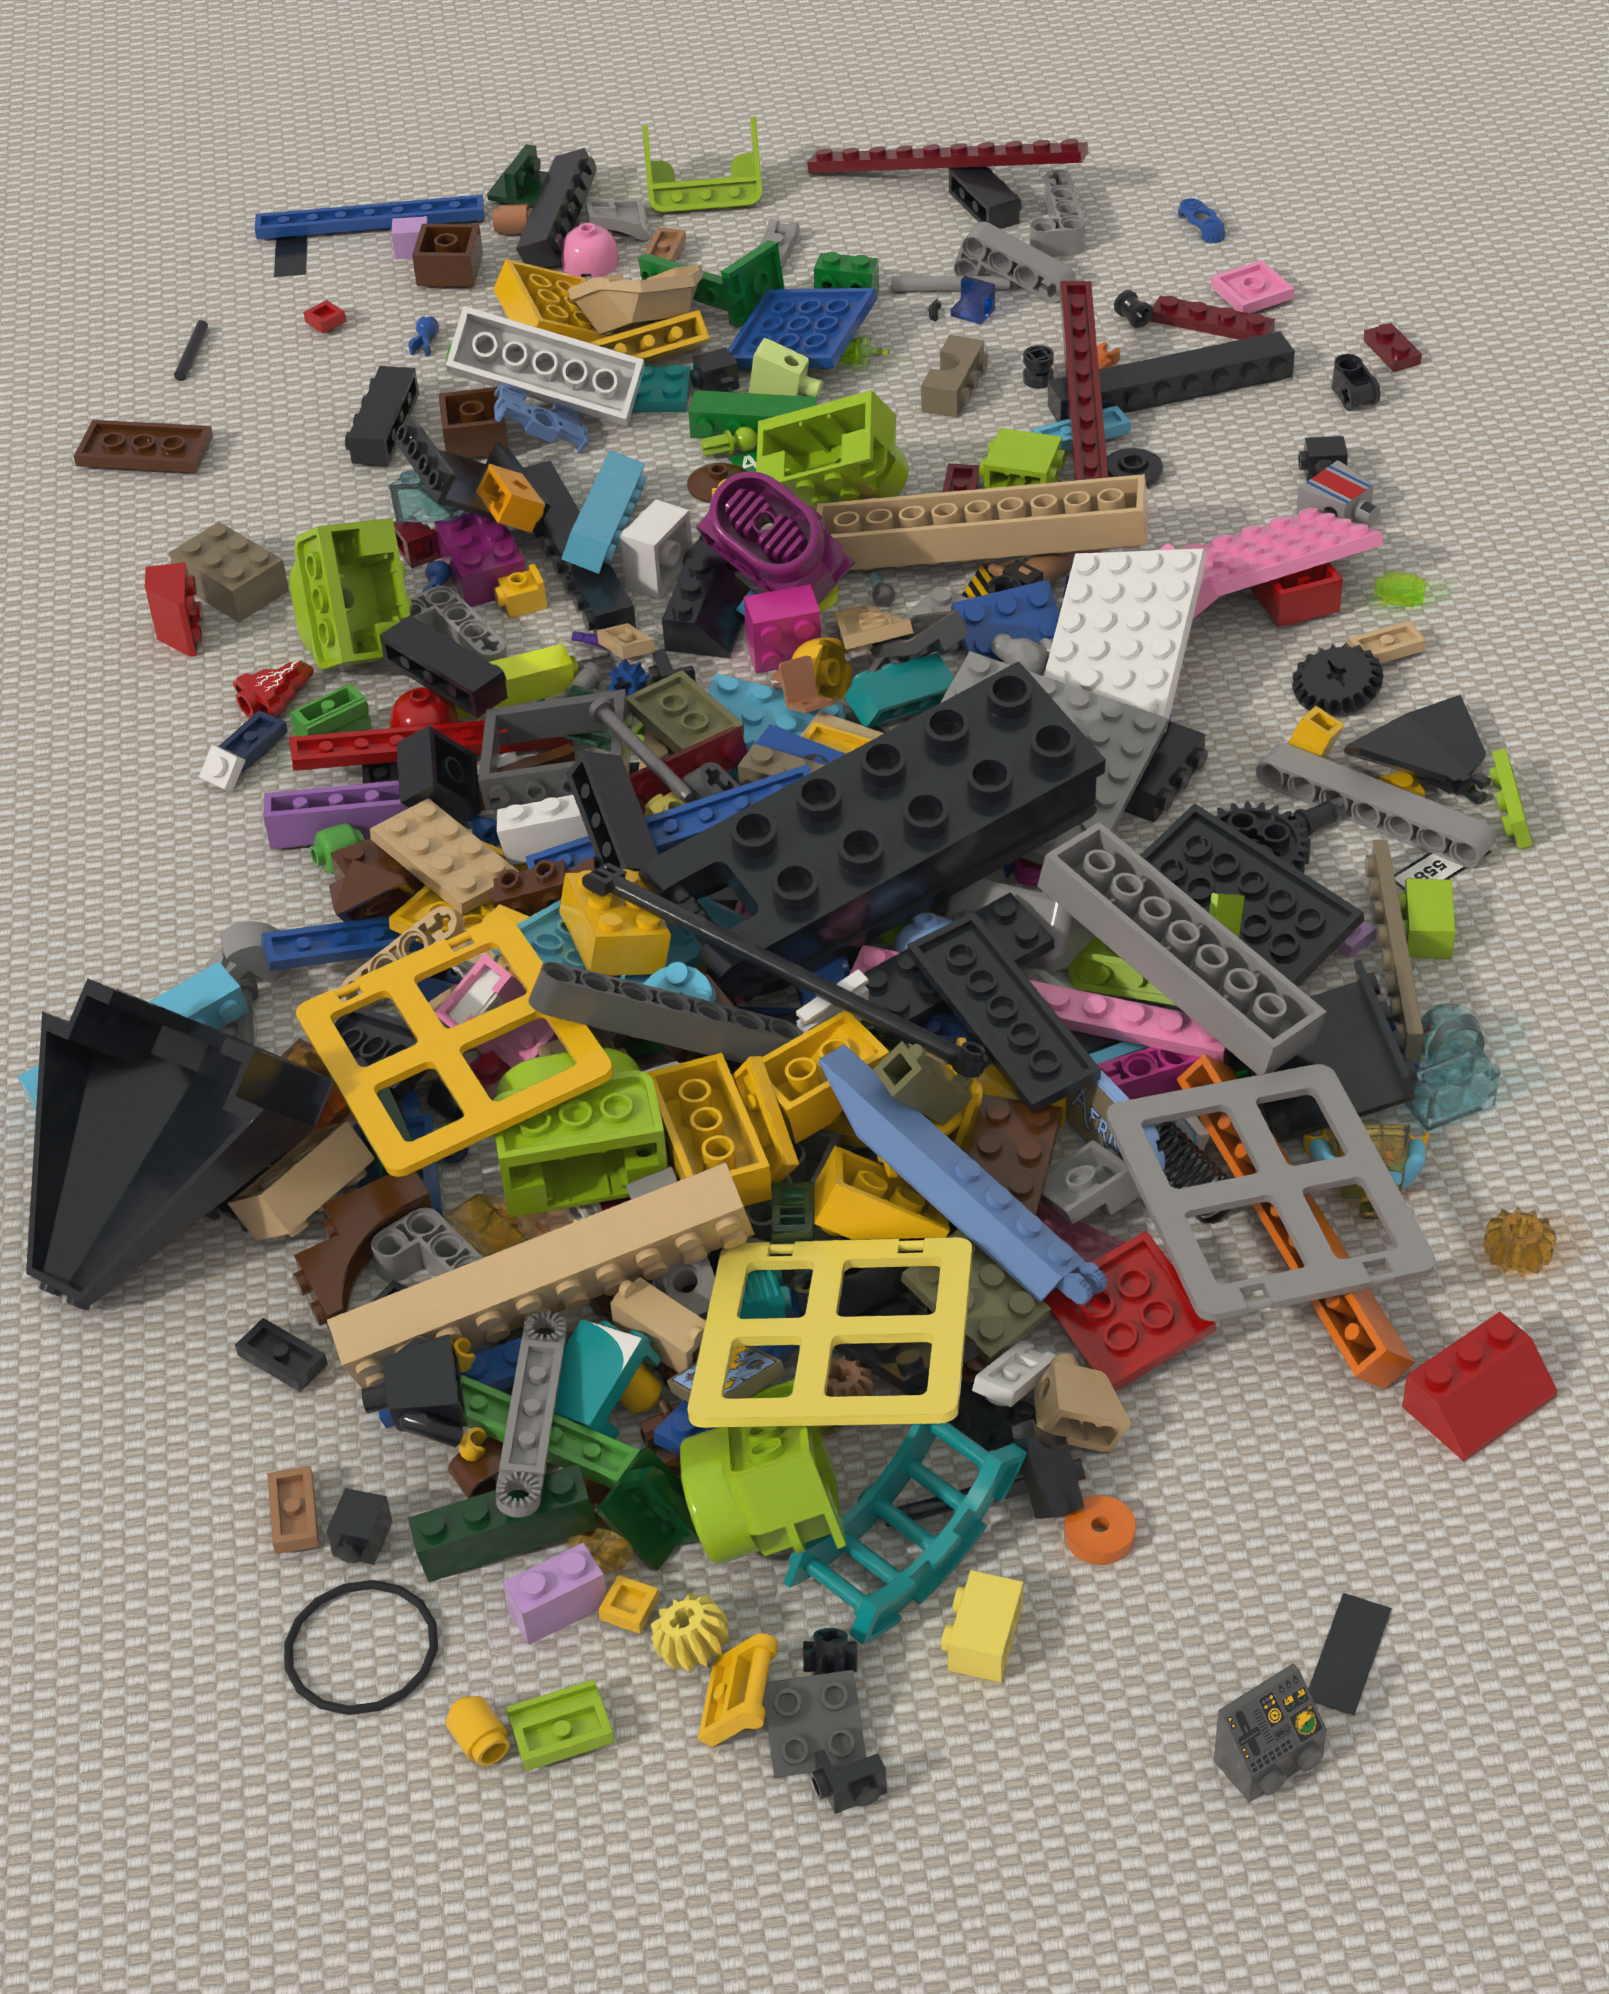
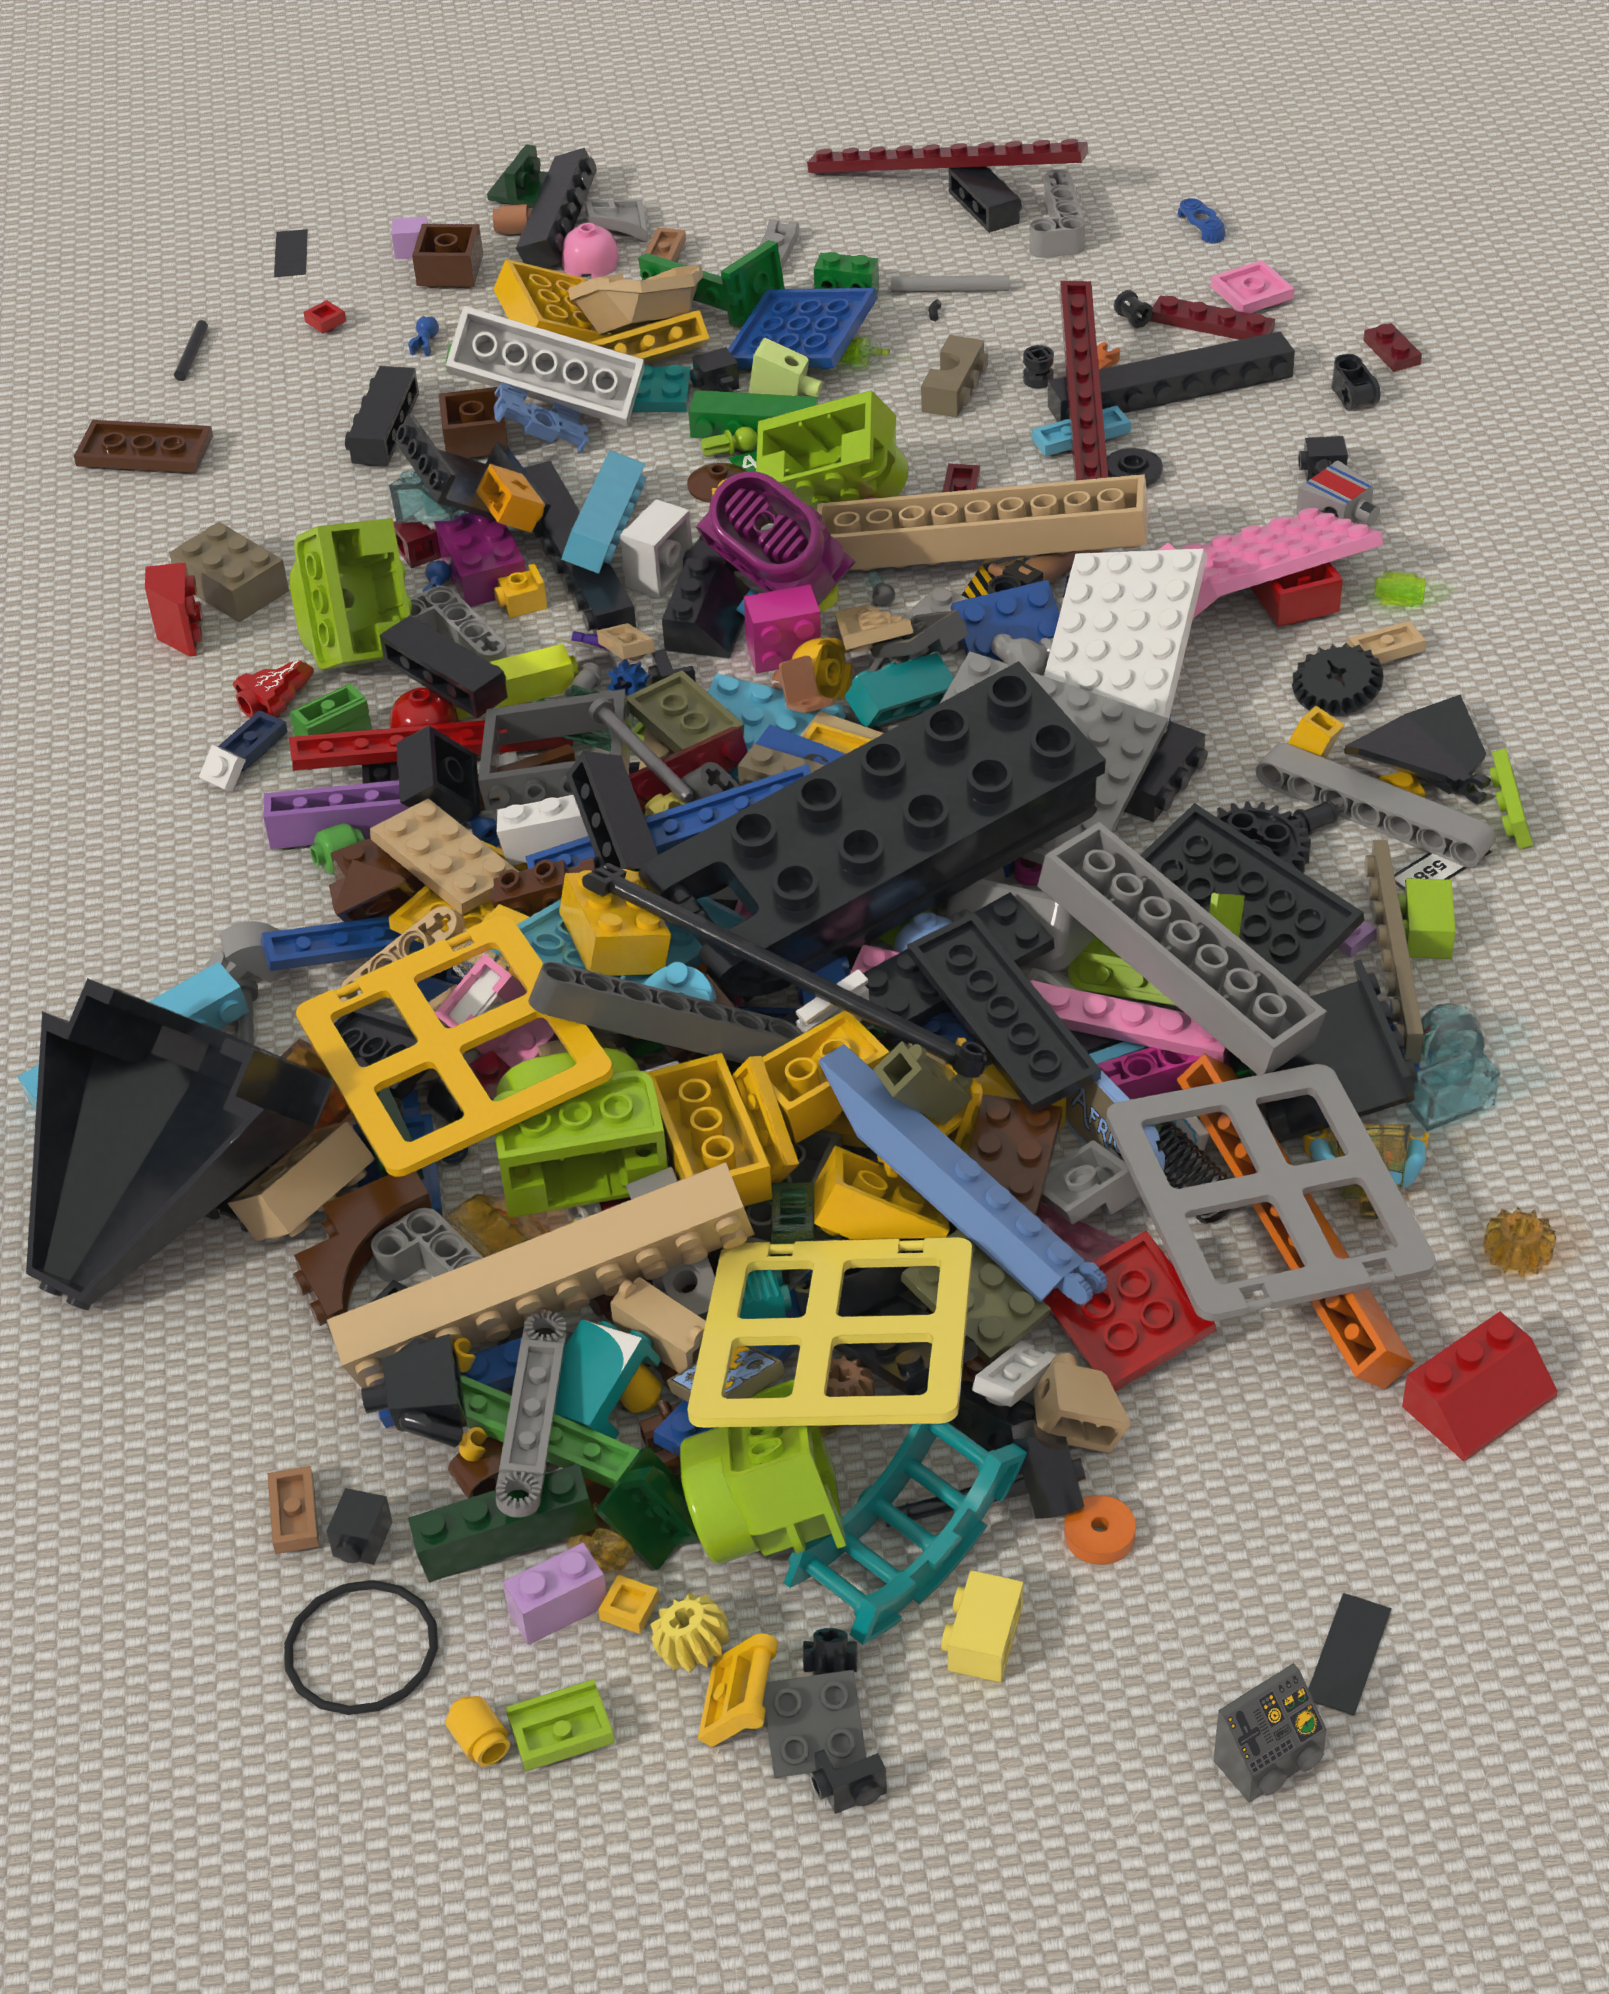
black plate [235,1318,328,1392] -> none
blue plate [255,194,485,240] -> none
lime windscreen [642,116,762,214] -> none
clear blue panel [950,276,995,325] -> none
light grey beam [954,222,1076,302] -> none
lime brick [979,428,1066,489] -> none

